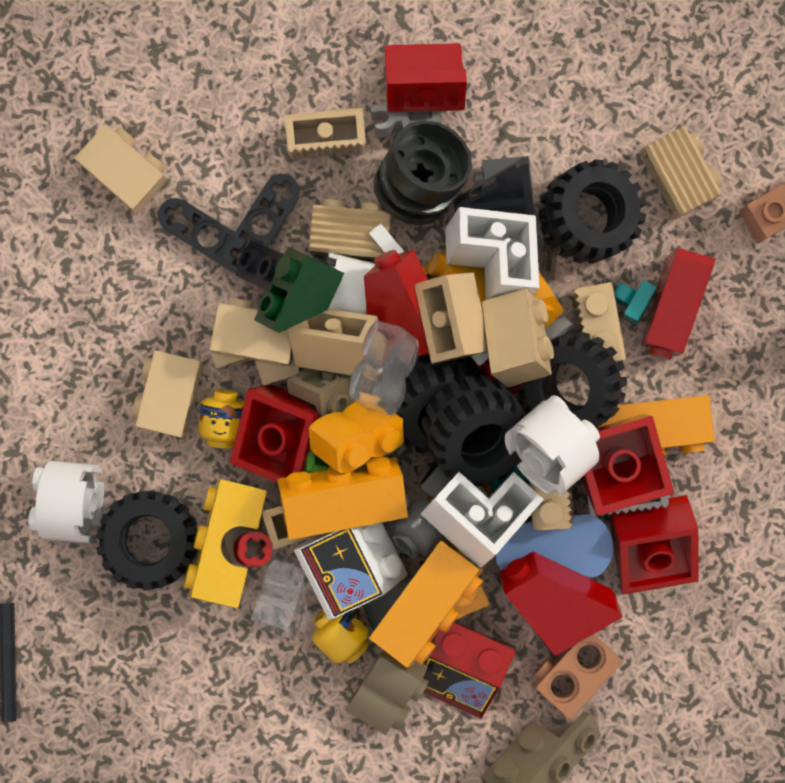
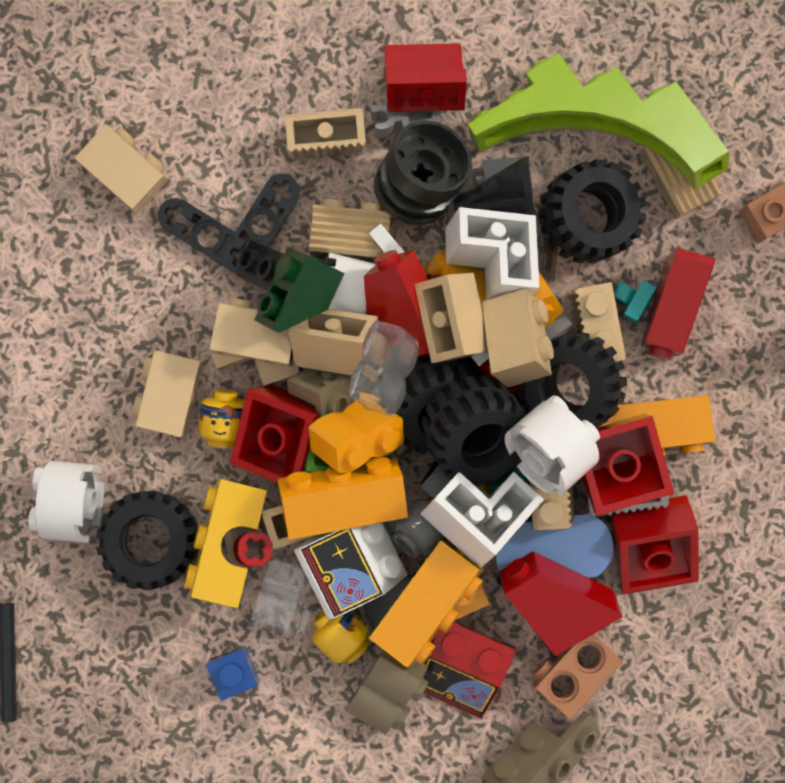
none -> blue brick [206,645,260,701]
none -> lime arch [467,53,729,189]

